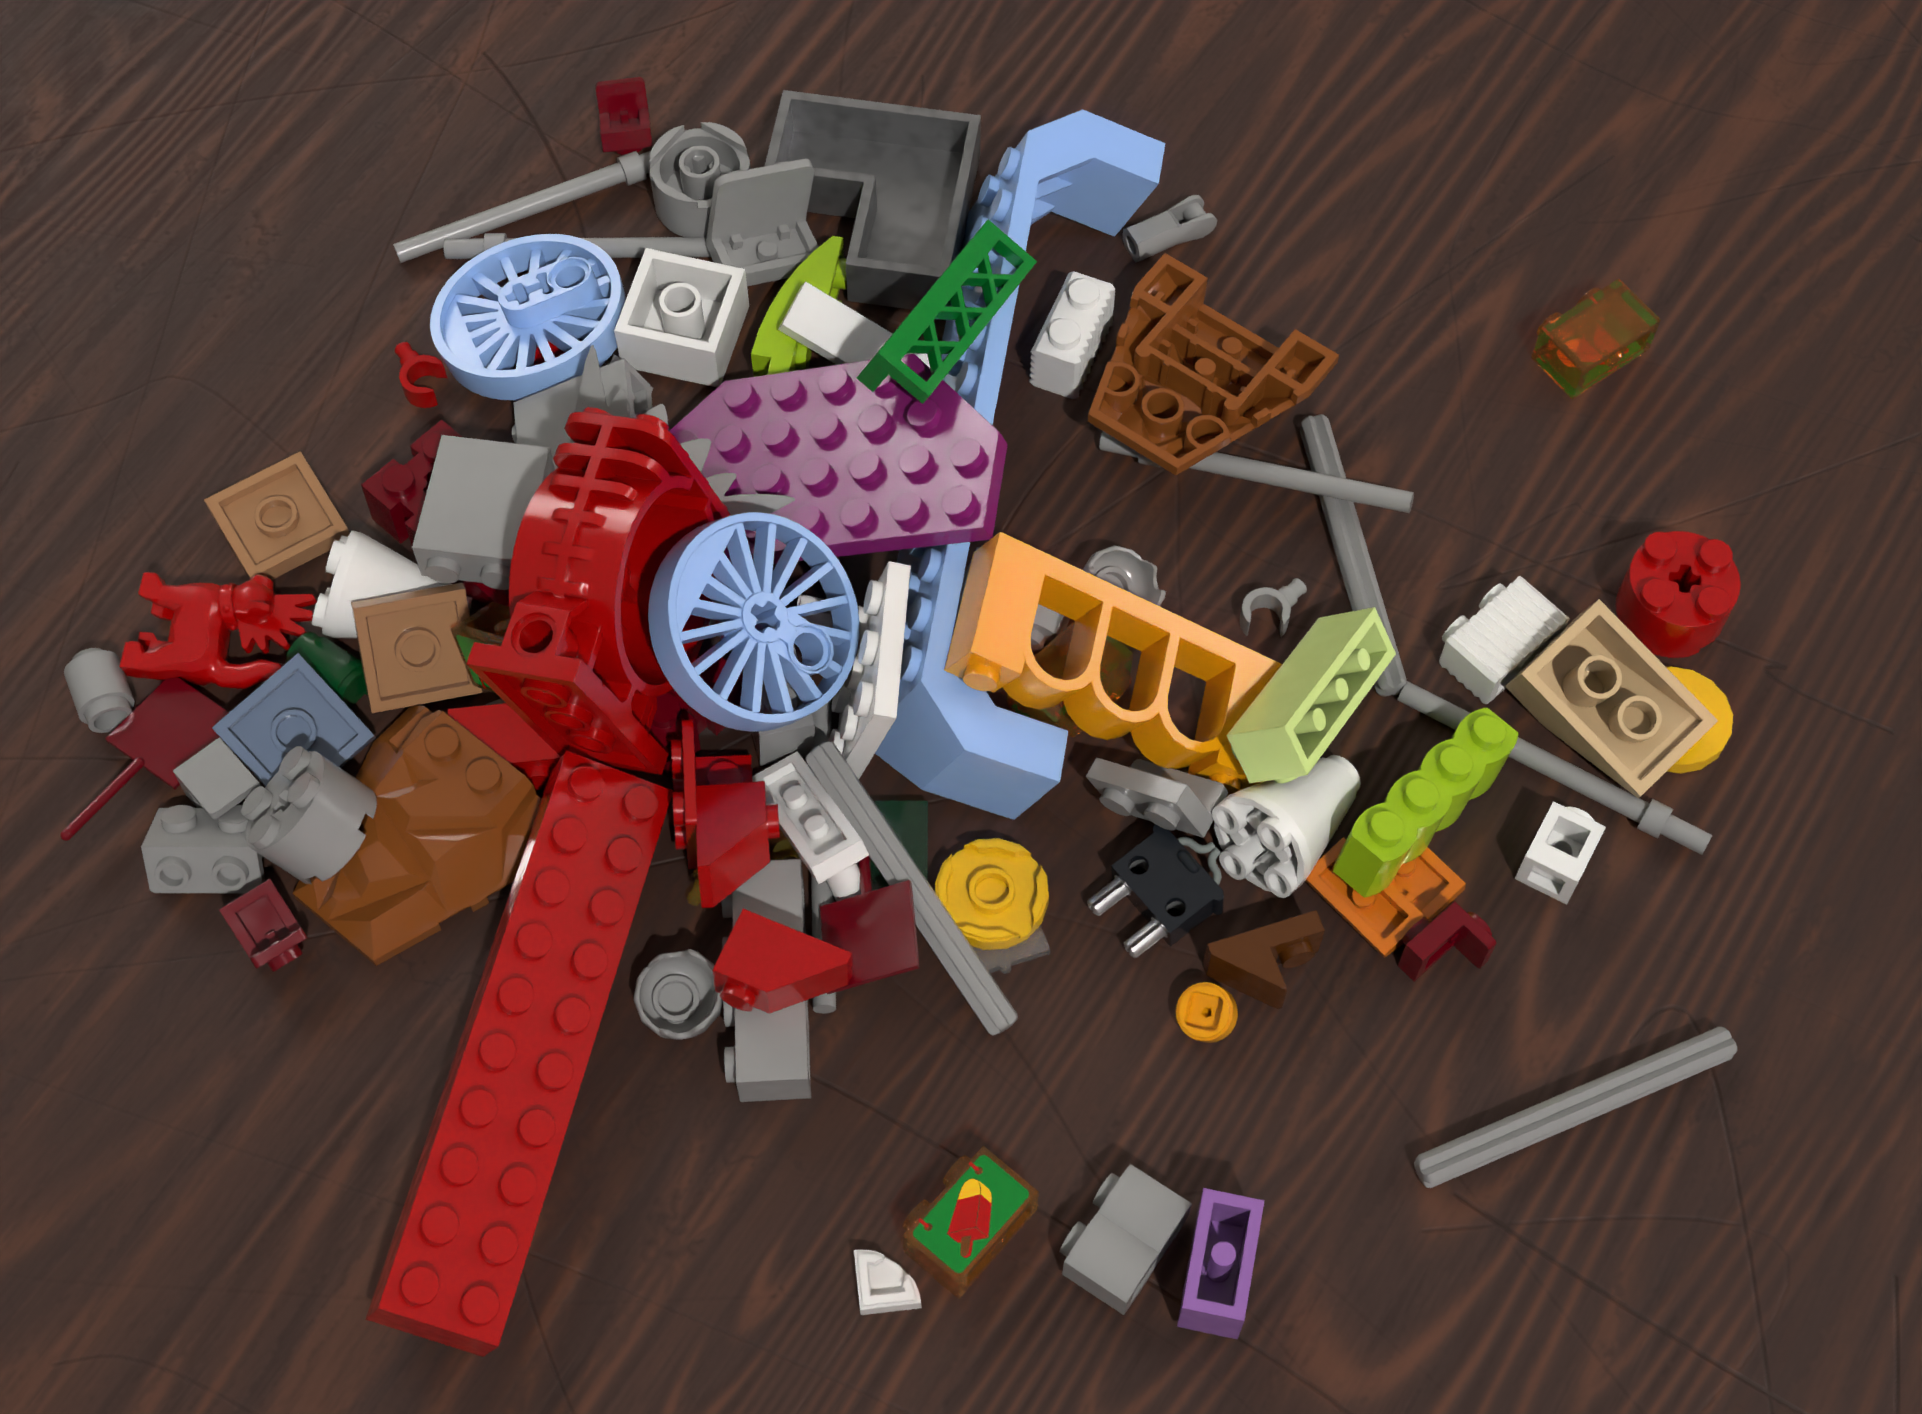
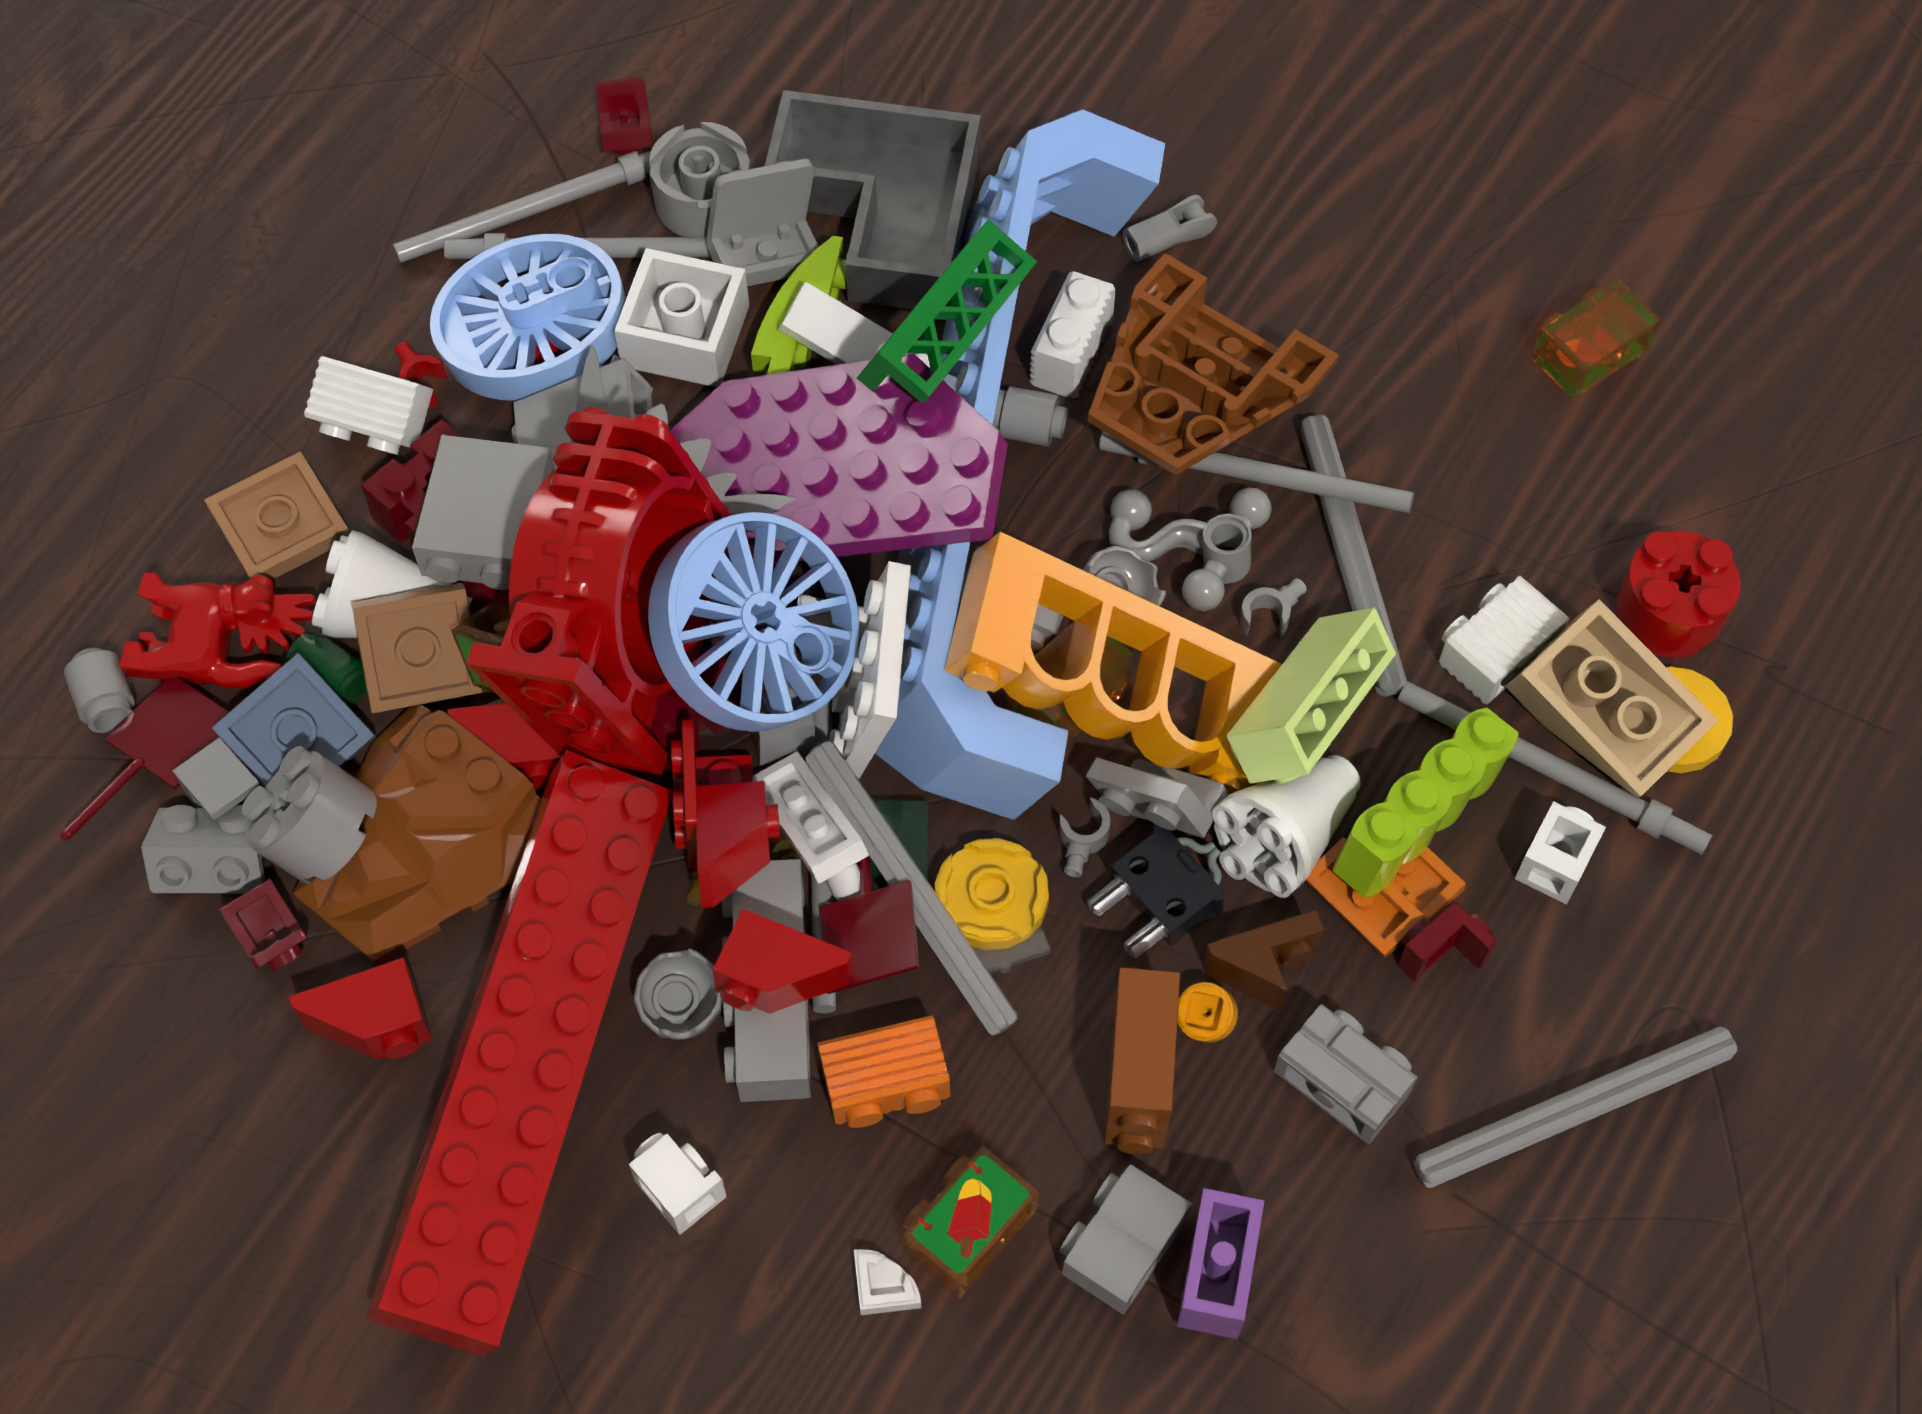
none -> red slope [289,958,433,1060]
none -> white brick [304,356,433,455]
none -> white brick [629,1133,727,1235]
none -> orange brick [817,1015,950,1128]
none -> light grey brick [993,386,1068,447]
none -> light grey piece [1059,798,1111,877]
none -> dark orange brick [1105,968,1180,1155]
none -> light grey piece [1108,487,1272,612]
none -> light grey brick [1274,1004,1418,1145]

